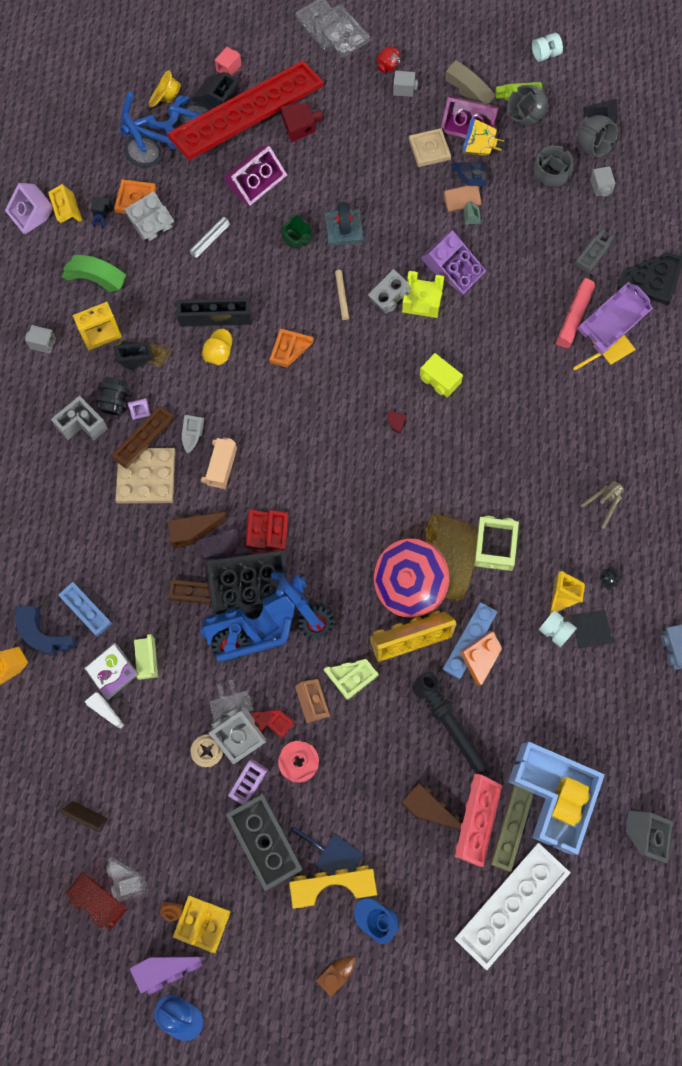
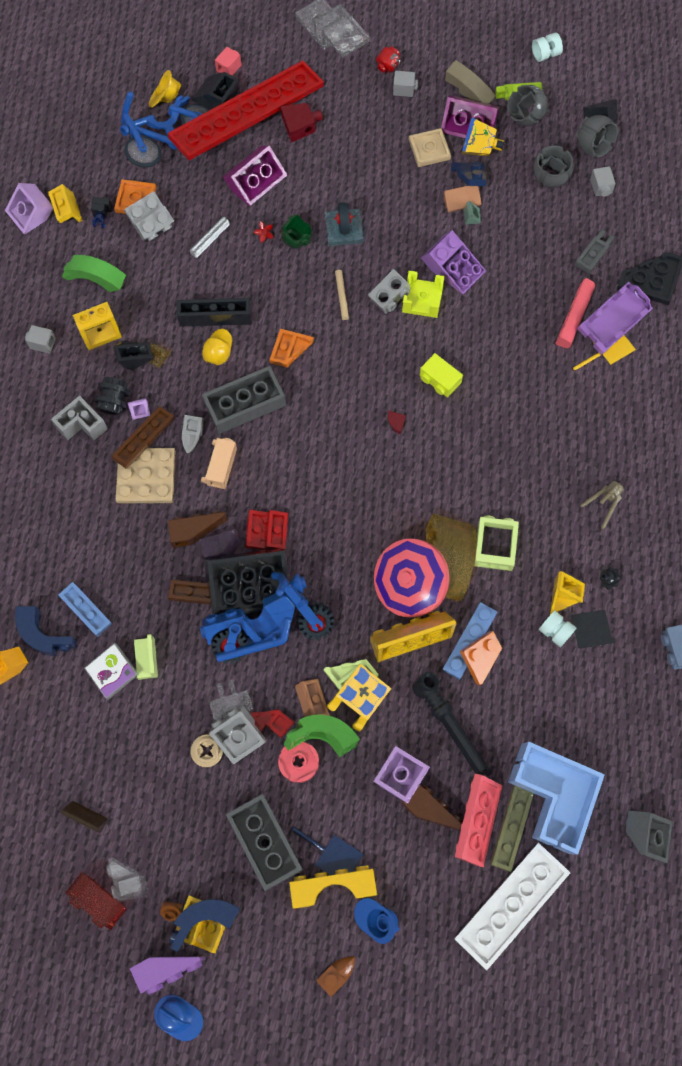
white slope [85,692,124,729] -> none
lavender slope [228,759,268,805] -> none
yellow brick [551,776,590,826] -> none
none -> dark blue arch [169,899,240,952]
none -> dark grey brick [202,366,286,434]
none -> red plant [253,221,273,243]
none -> bright green arch [284,715,360,757]
none -> yellow flag [327,664,391,731]
none -> lavender slope [374,746,430,803]

